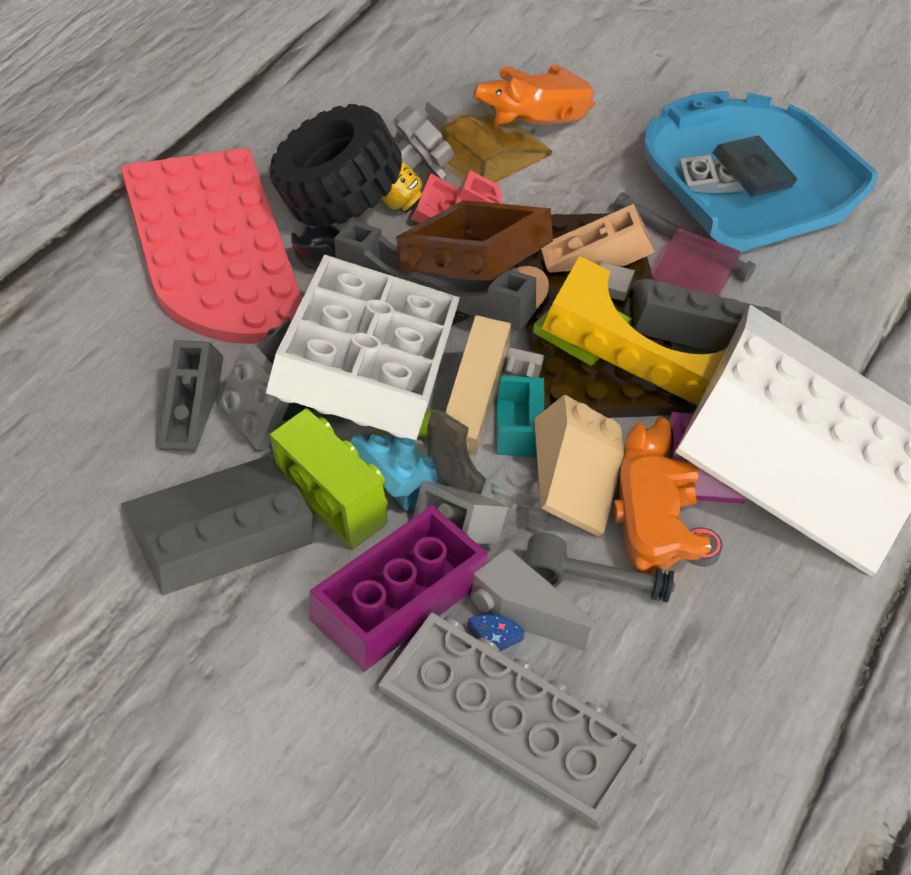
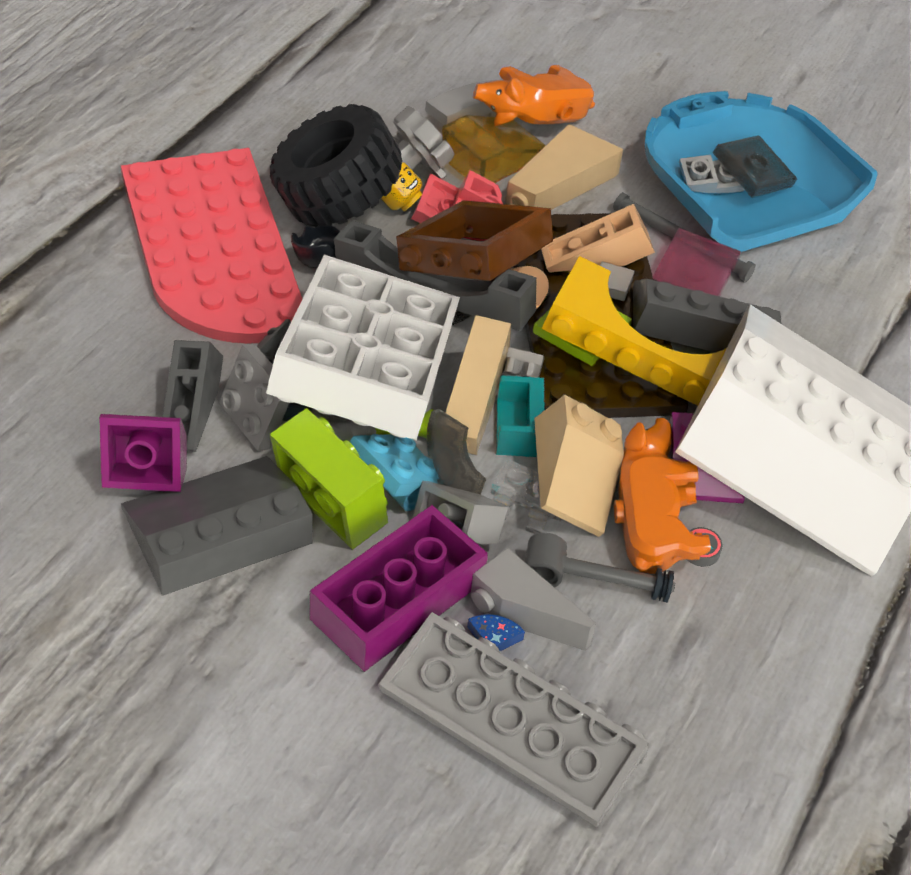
none -> magenta slope [99,414,187,492]
none -> tan slope [505,124,623,210]

